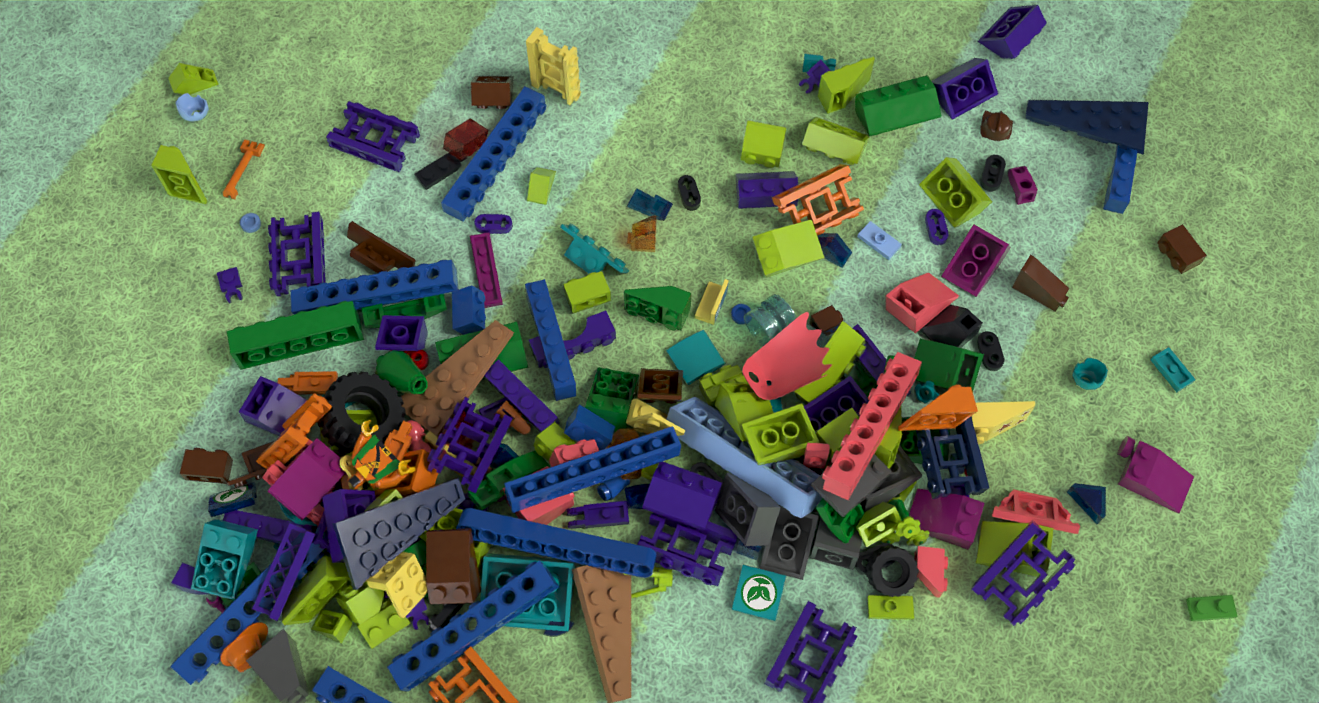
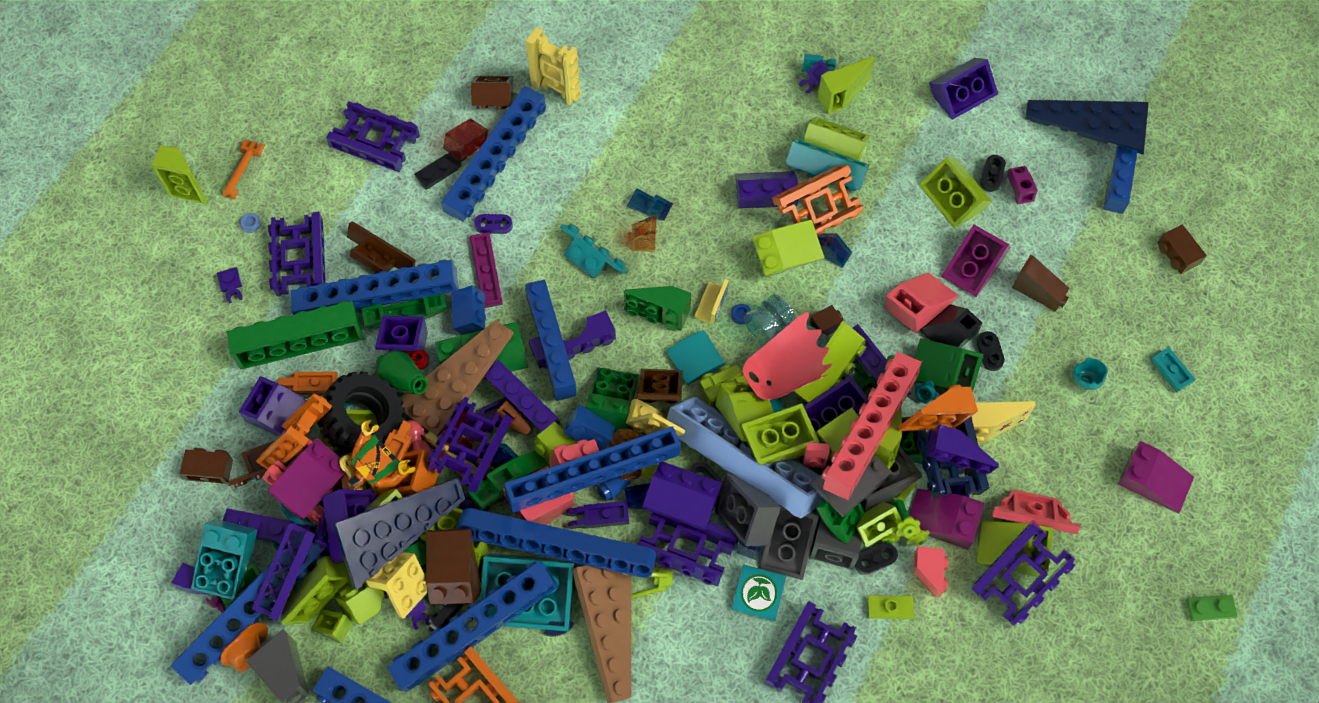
lime slope [168,63,218,95] -> none
light blue hair [176,93,209,122] -> none
clear blue slope [208,482,257,517] -> none
lime bracket [356,598,410,649] -> none
lime slope [527,167,556,205] -> none
lime brick [563,271,611,314] -> none
black beam [678,175,701,211] -> none
lime slope [741,120,786,168] -> none
green slope [855,75,942,137] -> none
light blue plate [857,221,902,260] -> none
black tyre [866,545,919,597] -> none
dark purple beam [925,209,949,245] -> none
dark purple slope [978,5,1047,59] -> none
reddish brown piece [980,110,1013,141] -> none
clear blue slope [1067,483,1106,525] -> none
magenta tile [1117,436,1136,458] -> none
none -> teal brick [785,138,870,191]
none -> dark purple slope [927,424,999,474]

